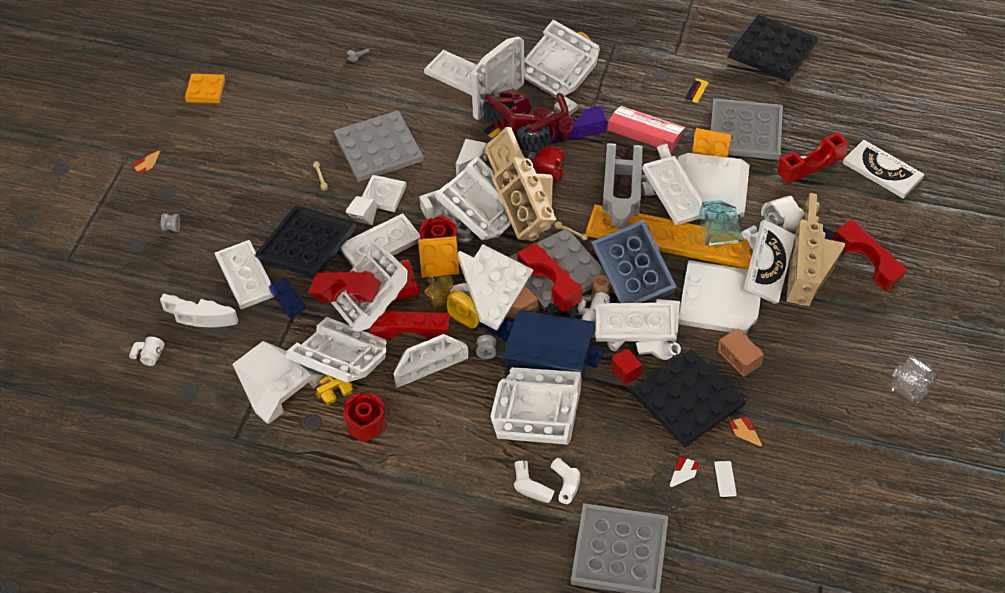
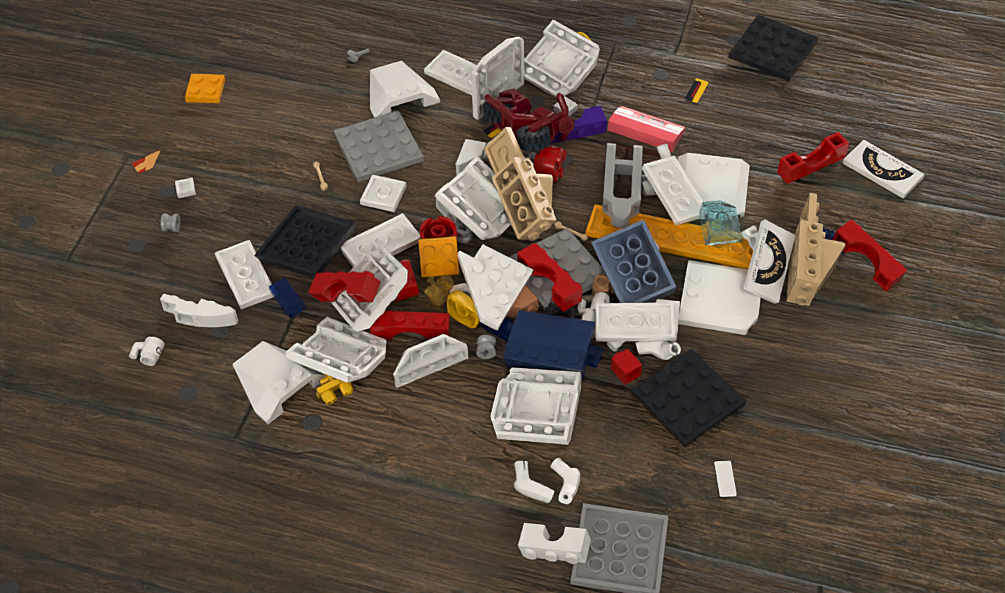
red brick [343,393,387,442] -> none
white slope [346,195,378,225] -> none
white panel [419,190,443,220] -> none
white sticker [670,457,699,487] -> none
light orange plate [692,128,732,158] -> none
light grey plate [710,98,783,160] -> none
nougat brick [718,328,764,377] -> none
clear orange sticker [730,417,762,446] -> none
white brick [761,196,804,233] -> none
clear brick [890,355,938,403] -> none
none -> white tile [175,178,196,198]
none -> white wedge [370,61,440,118]
none -> white arch [518,523,591,564]

